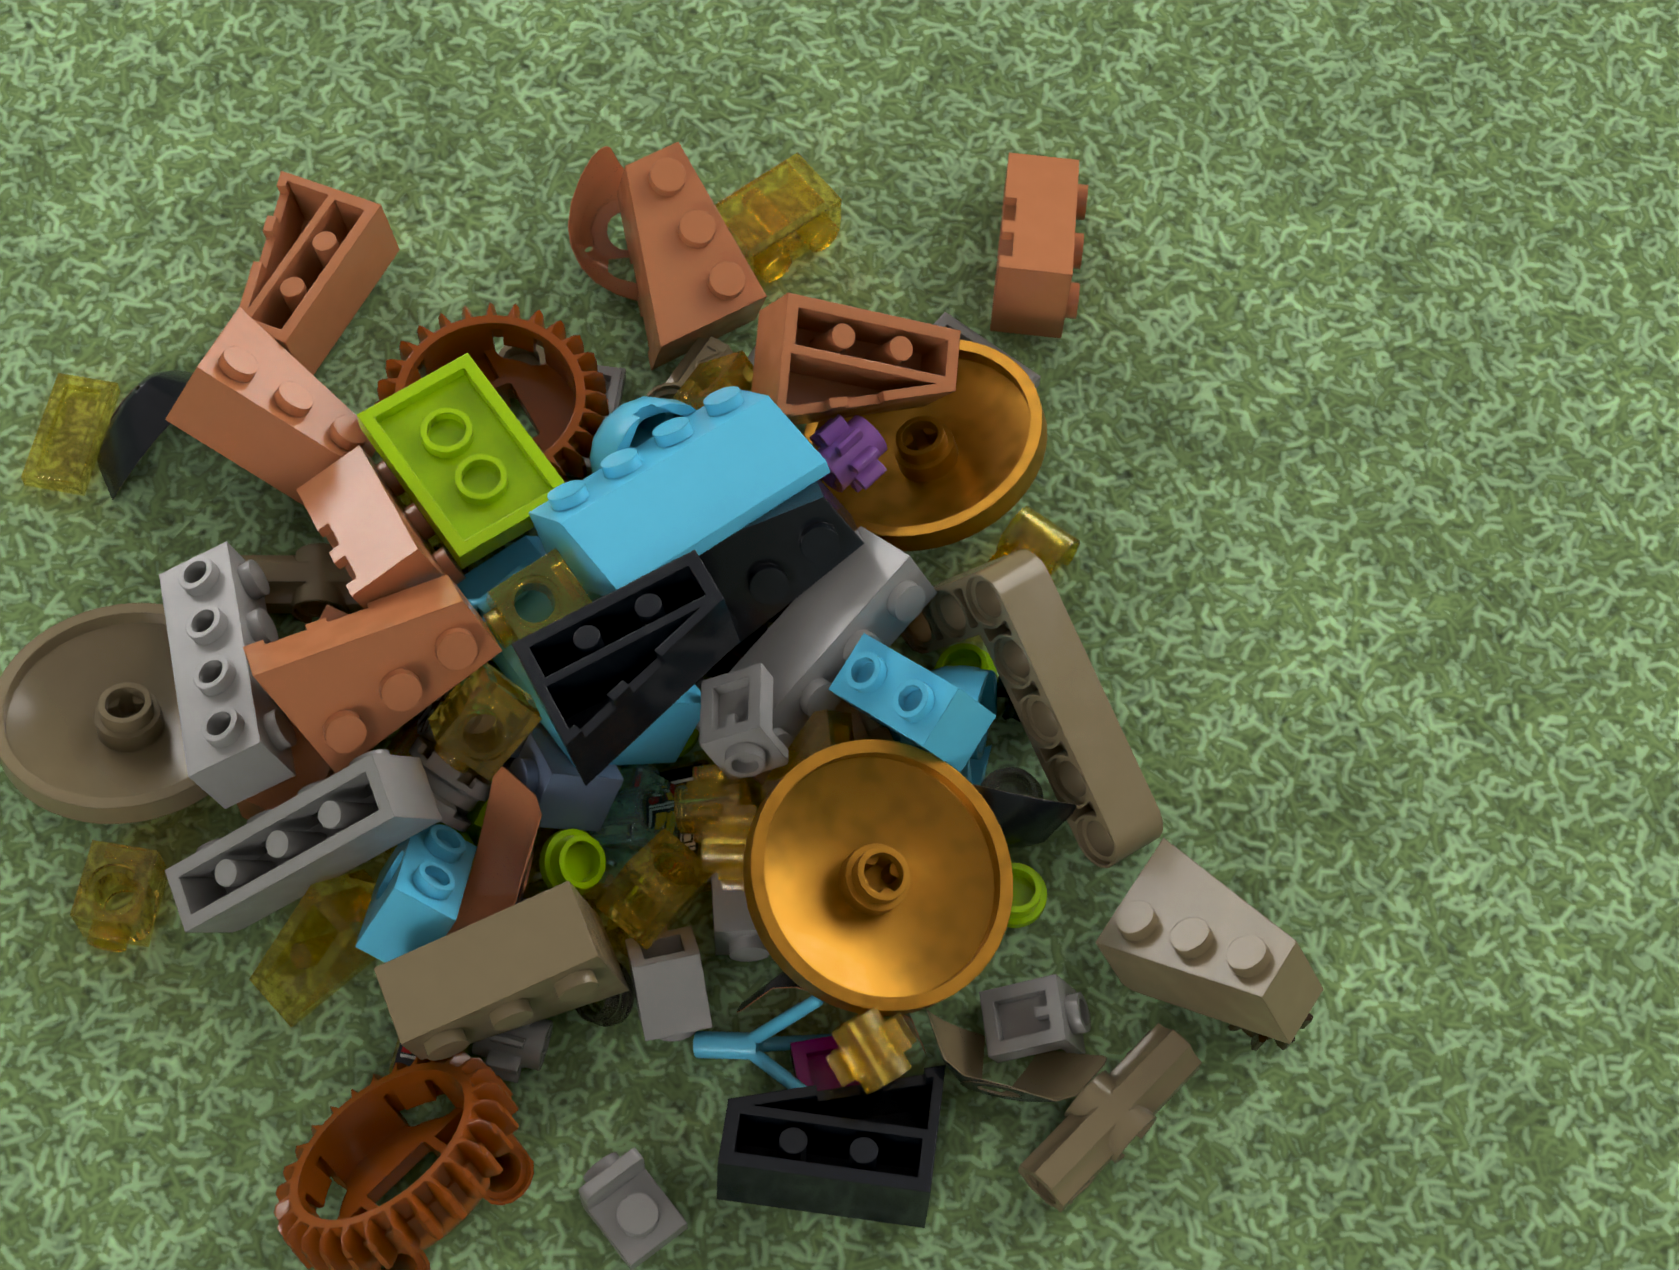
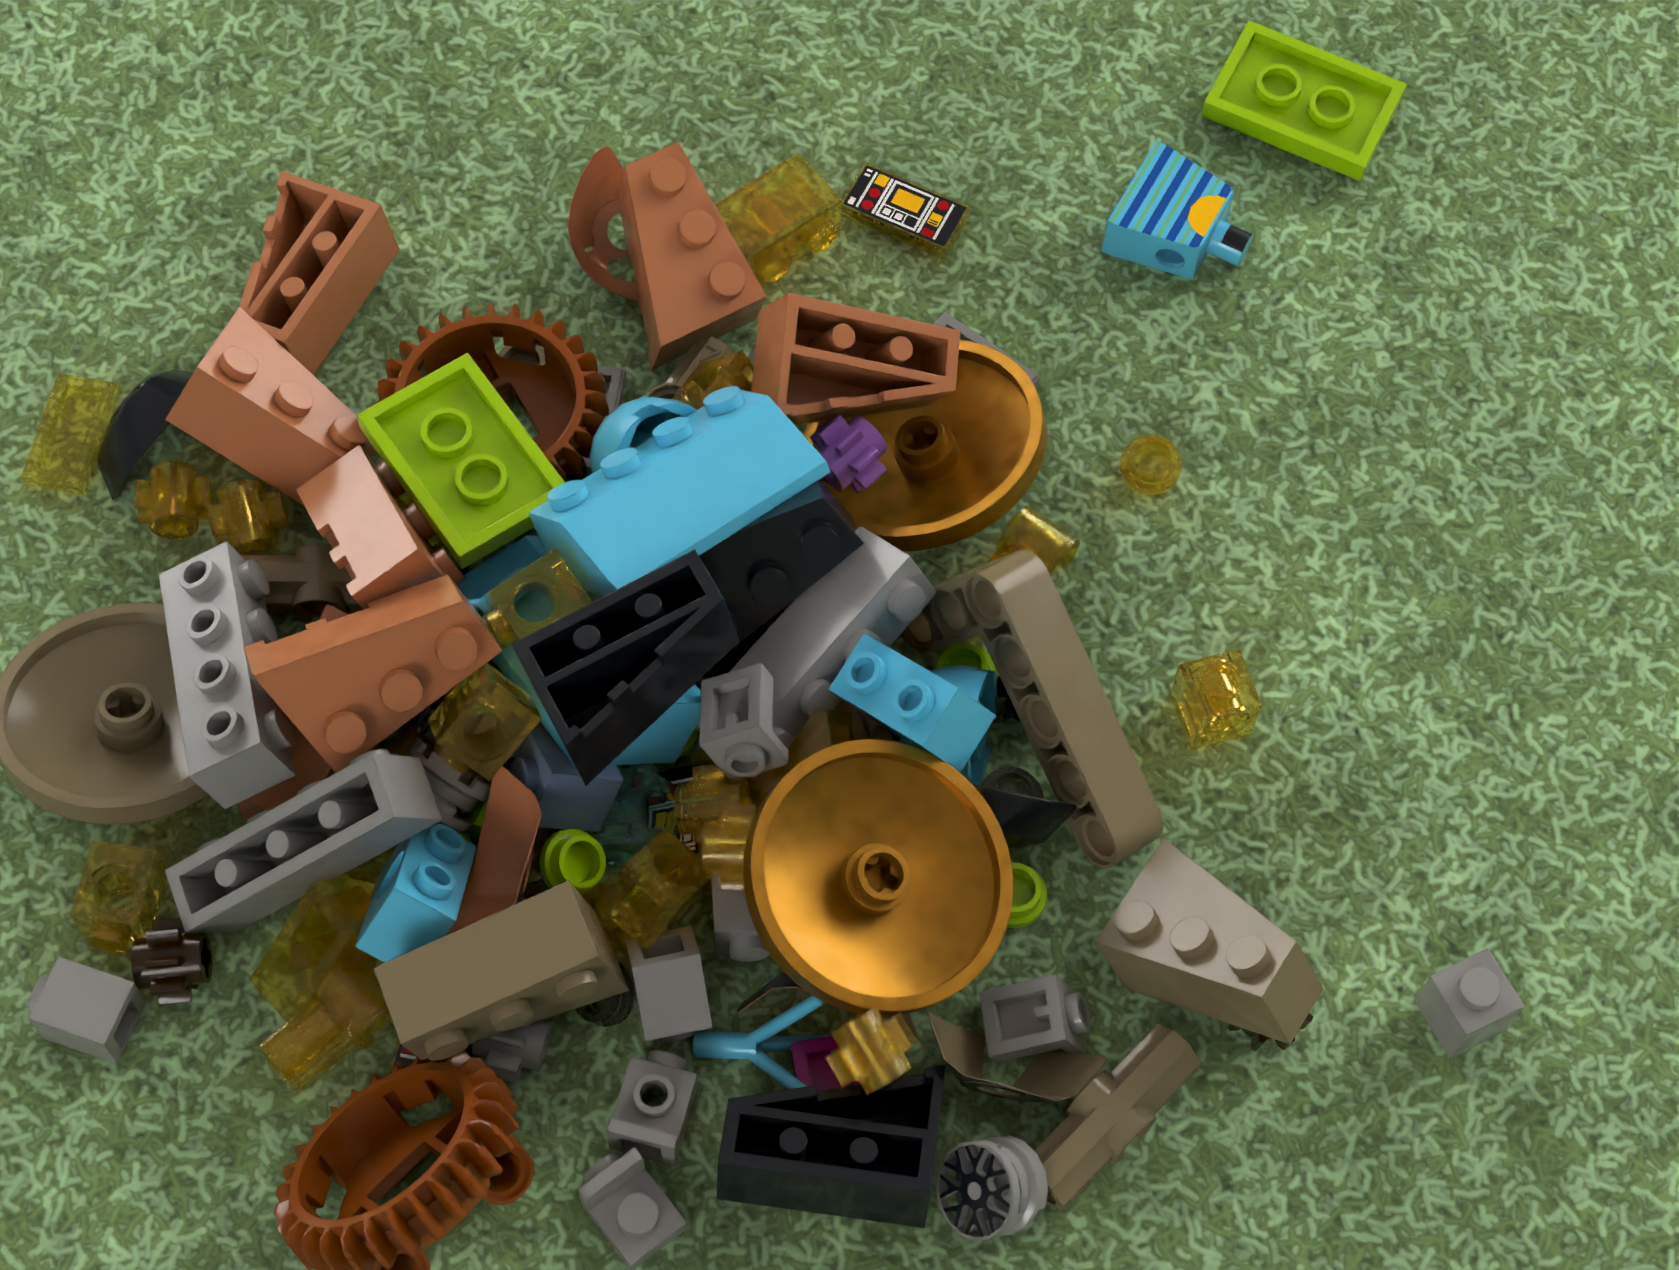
nougat wedge [990,153,1088,338] -> none
none -> light grey brick [28,956,146,1064]
none -> dark brown gear [131,917,213,1005]
none -> clear yellow gear [135,461,214,539]
none -> clear yellow gear [206,479,289,555]
none -> clear yellow piece [258,958,394,1094]
none -> light grey brick [606,1050,698,1166]
none -> tile [839,162,971,260]
none -> light grey wheel [936,1135,1048,1241]
none -> medium azure torso [1101,140,1254,279]
none -> clear yellow plate [1120,434,1182,495]
none -> clear yellow brick [1169,649,1262,751]
none -> lime plate [1201,20,1407,181]
none -> light grey brick [1415,948,1525,1059]

